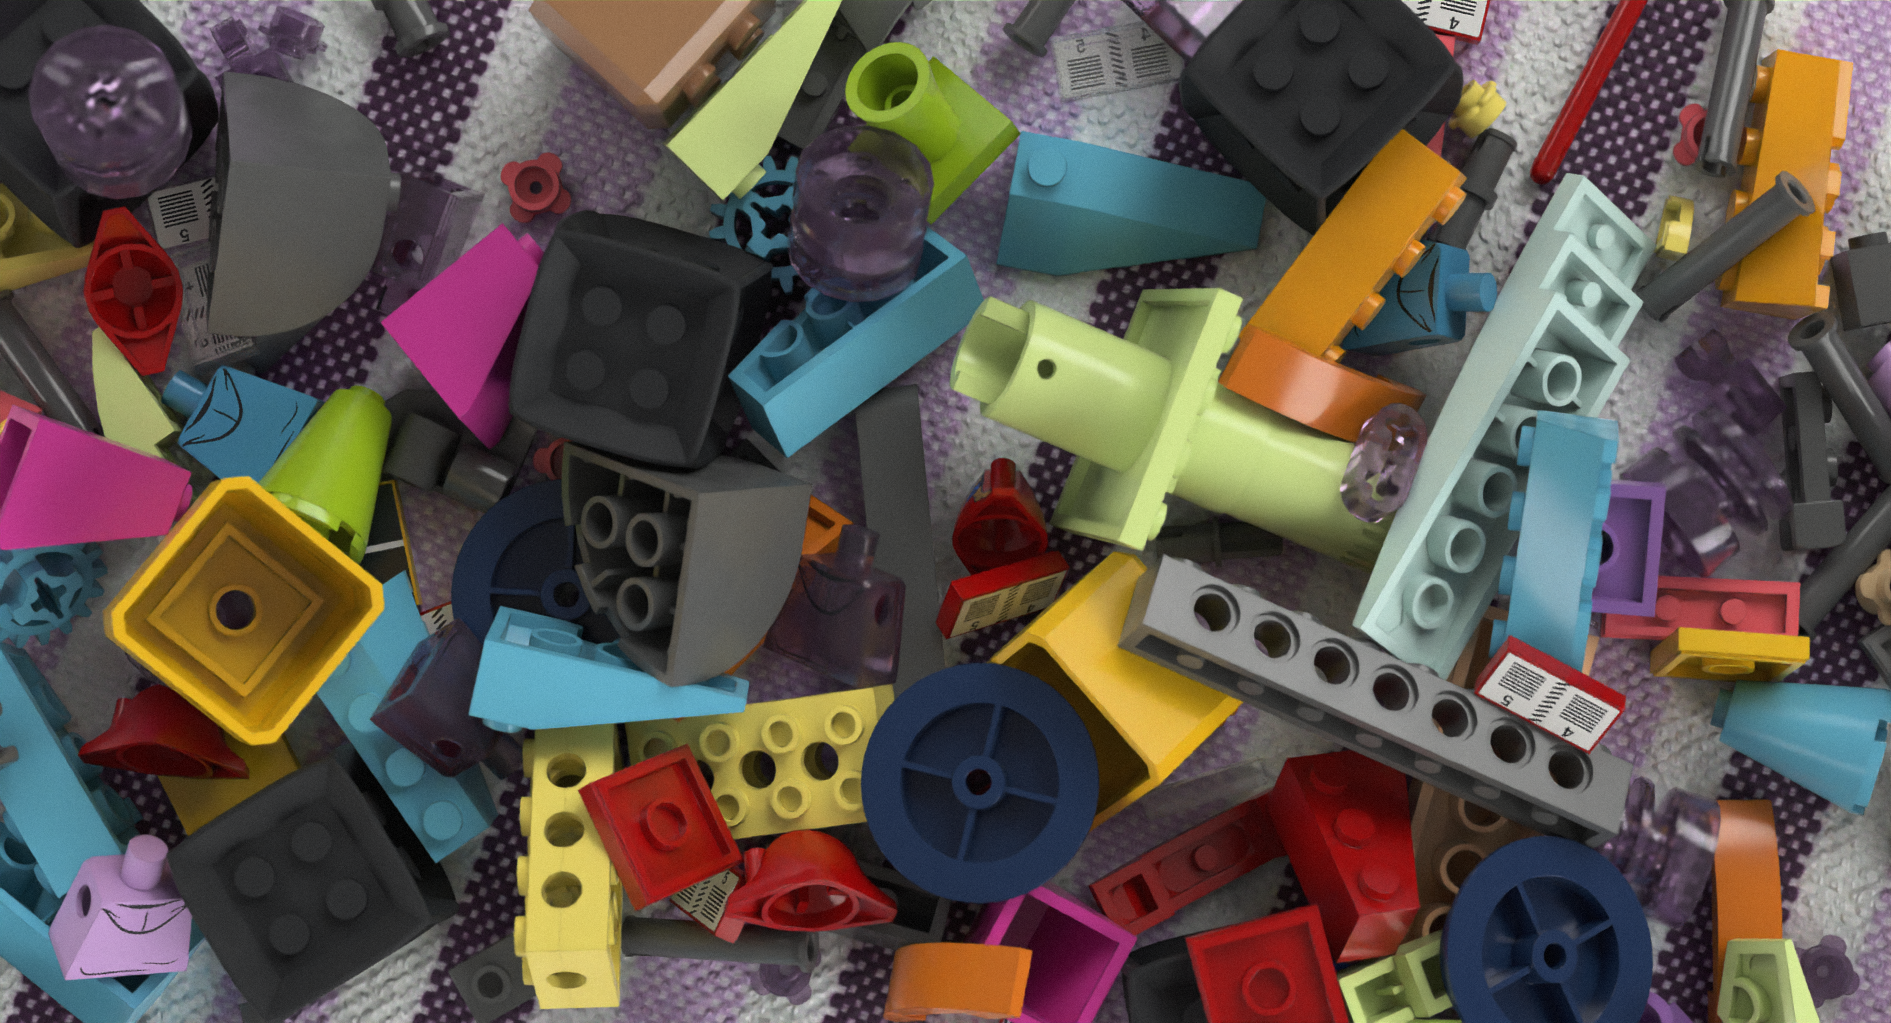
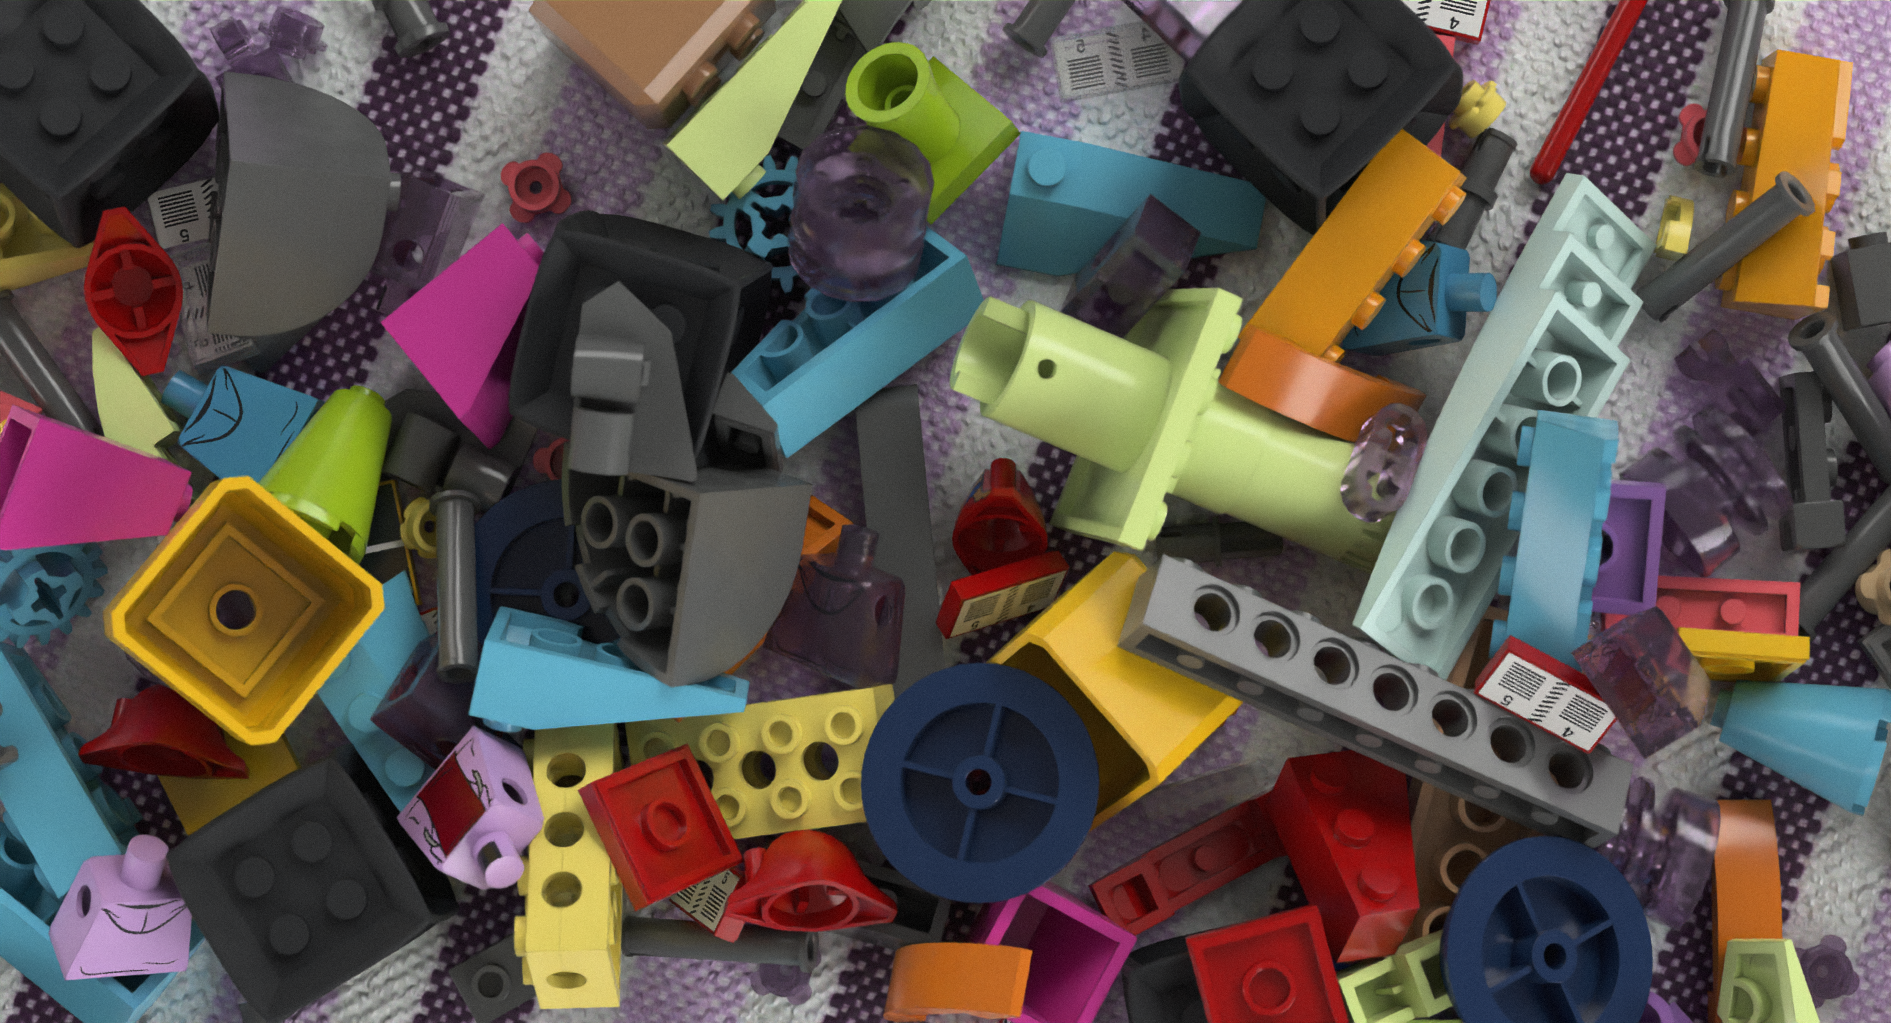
clear purple wheel [29,25,192,199] -> none
none -> lavender torso [397,725,544,890]
none -> light yellow plate [399,497,437,558]
none -> dark grey pin [429,490,481,684]
none -> dark grey panel [567,281,698,482]
none -> dark grey slope [712,372,784,473]
none -> clear purple brick [1060,194,1201,338]
none -> clear purple torso [1571,606,1712,760]

